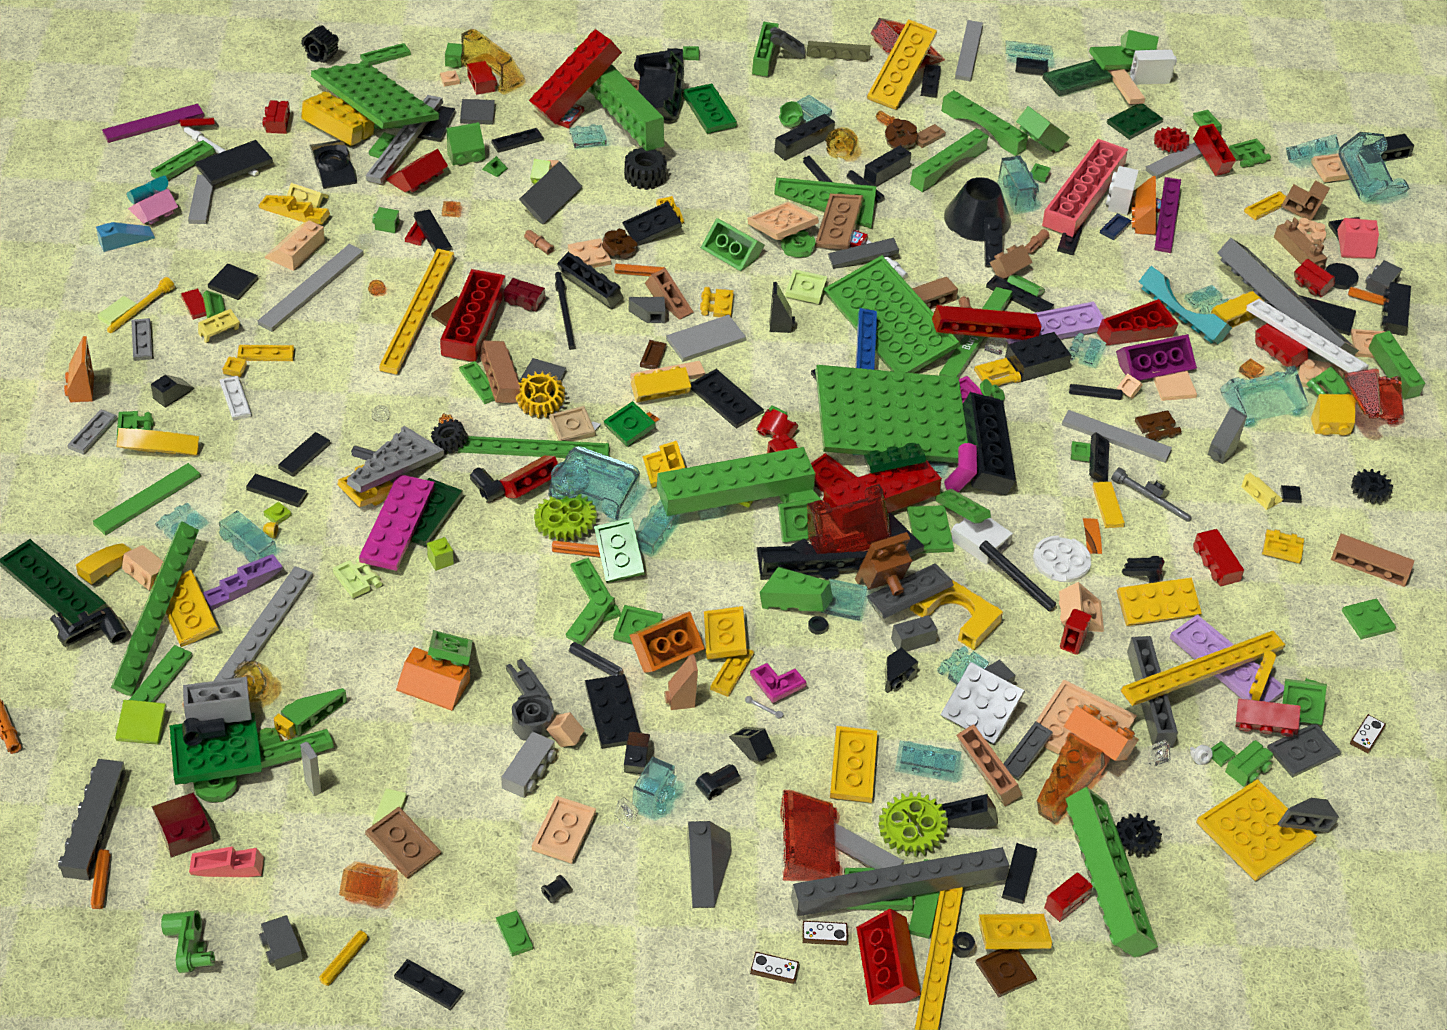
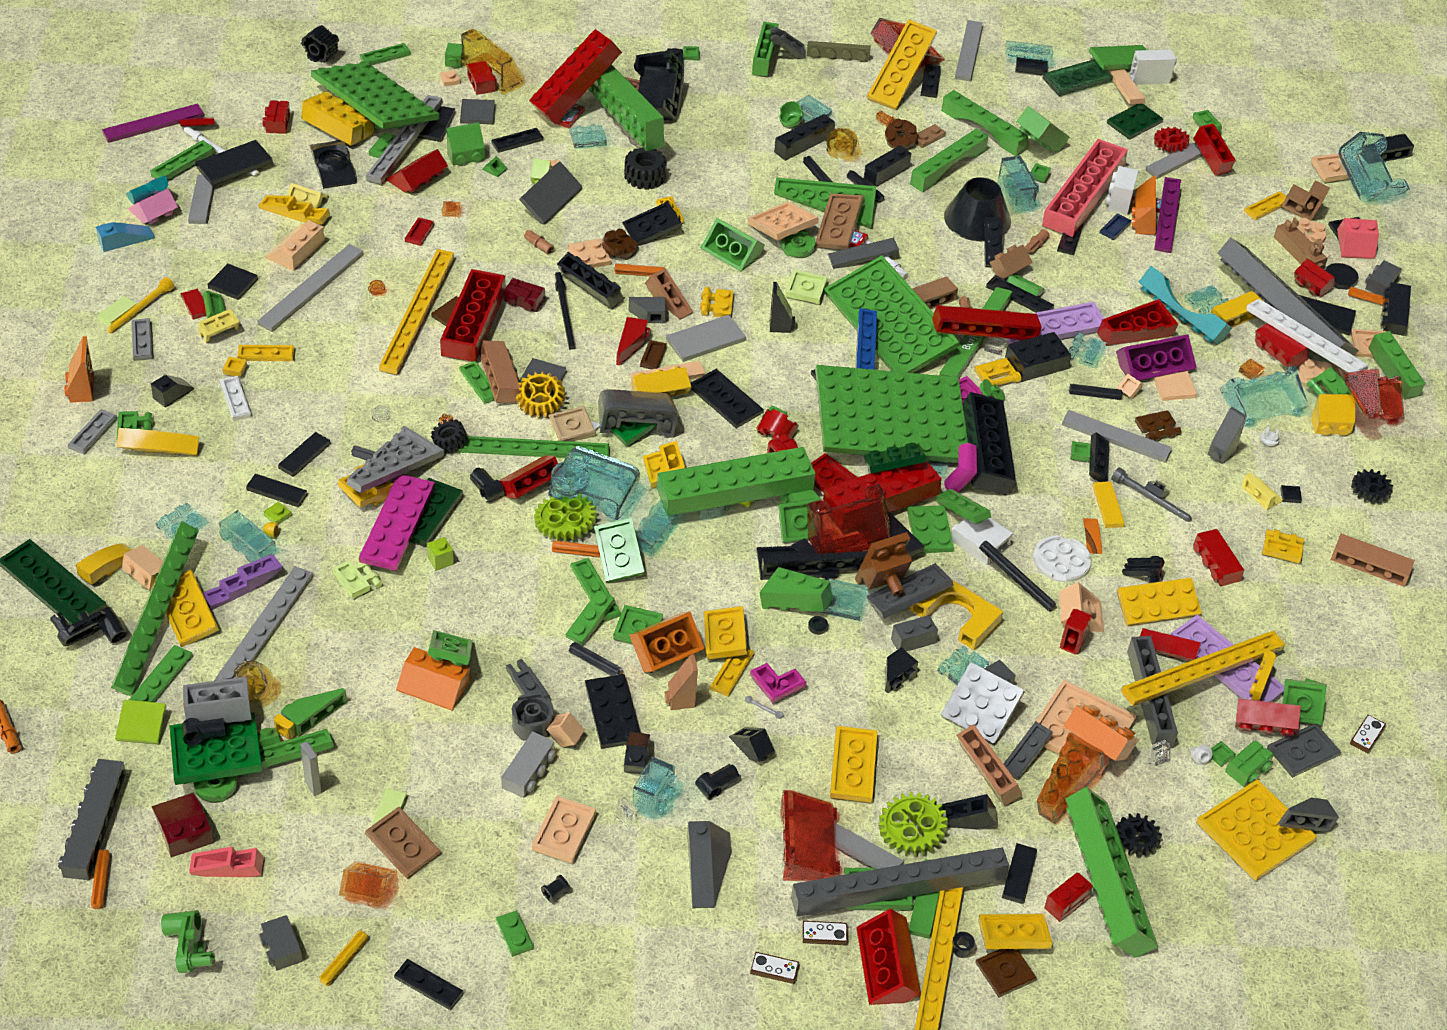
bright green tile [93,463,201,536] -> none
bright green brick [372,207,400,233] -> none
black tile [413,209,452,253] -> none
green plate [682,83,737,133] -> none
clear light blue brick [894,740,962,783] -> none
bright green slope [1120,30,1159,56] -> none
bright green plate [1229,138,1271,167] -> none
clear light blue arch [1286,134,1340,163] -> none
bright green plate [1342,598,1396,640] -> none
none -> dark grey windscreen [598,389,678,438]
none -> red slope [616,317,650,366]
none -> red tile [1140,628,1201,661]
none -> white plate [1261,427,1279,446]

